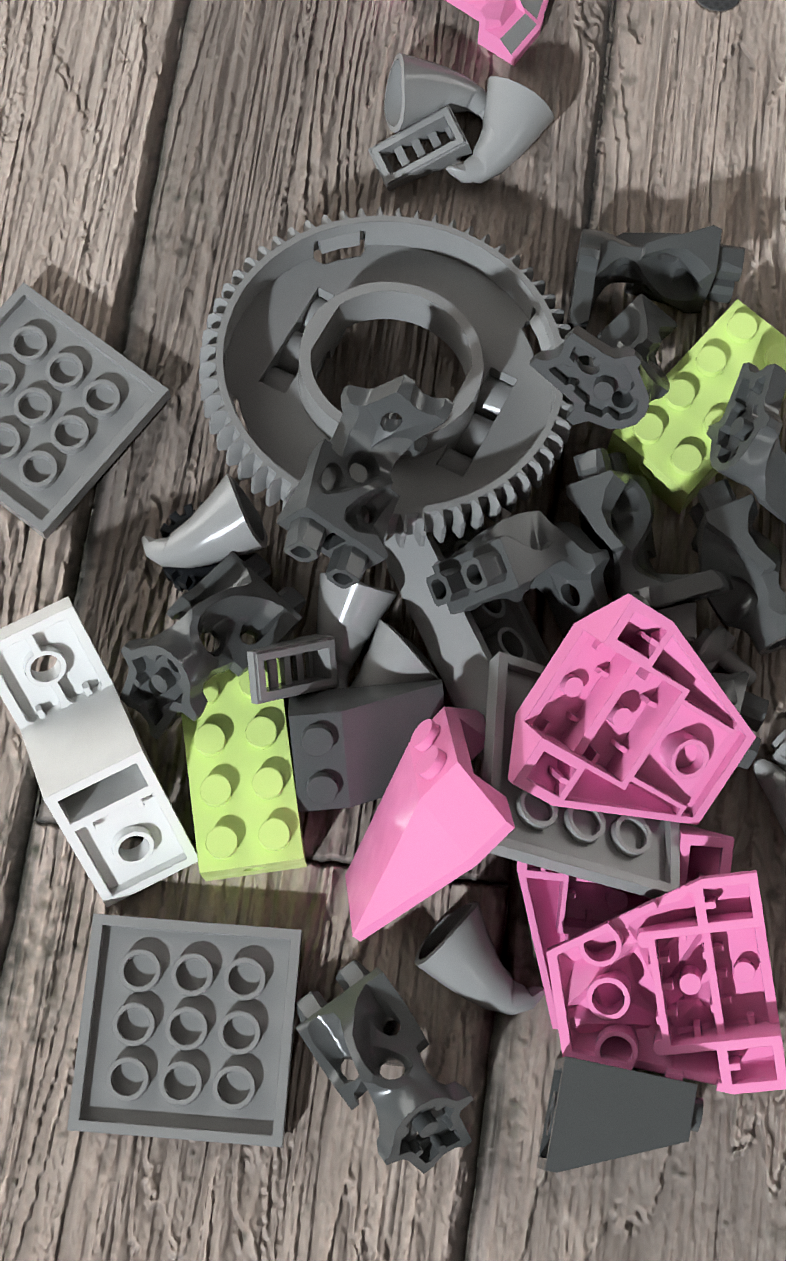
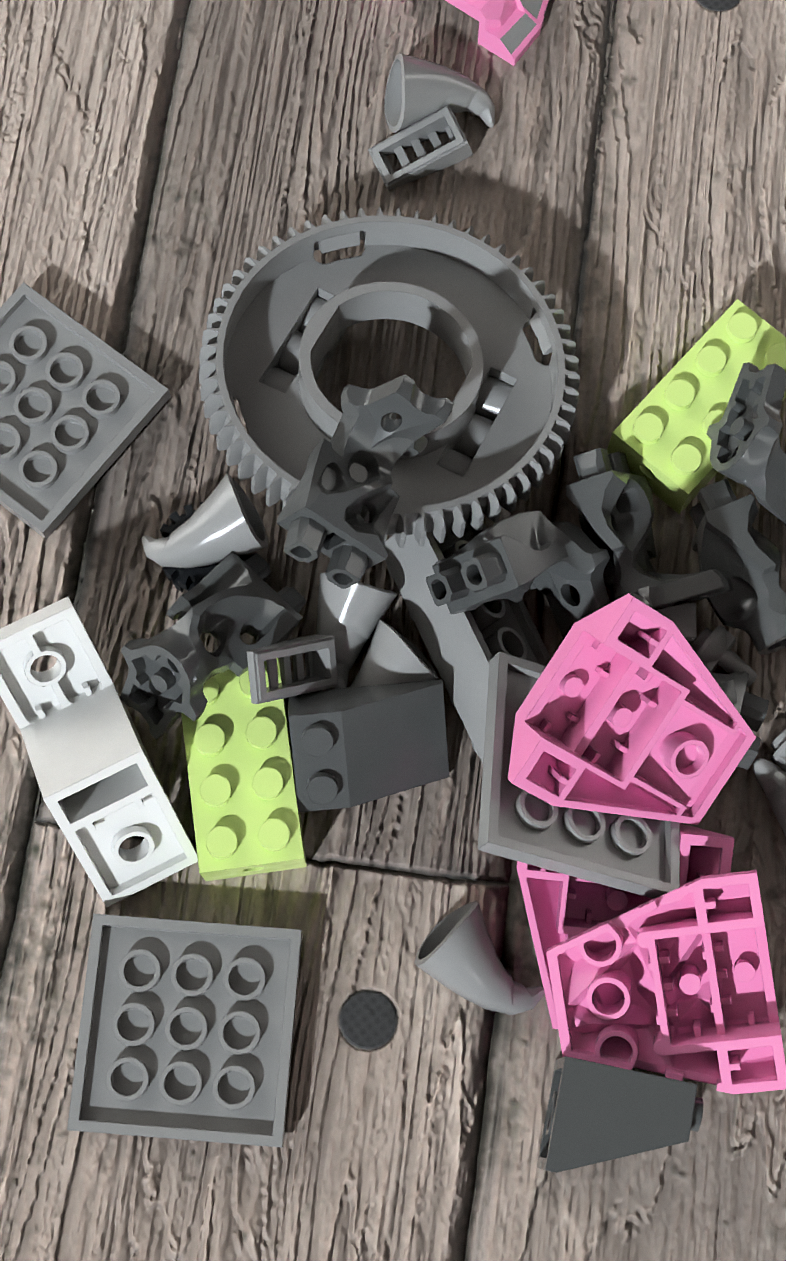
dark grey hips [295,960,474,1174] -> none
bright pink wedge [345,707,515,942] -> none
light grey hat [446,76,554,184] -> none
dark grey hips [530,294,677,429] -> none
dark grey hips [567,225,745,330] -> none

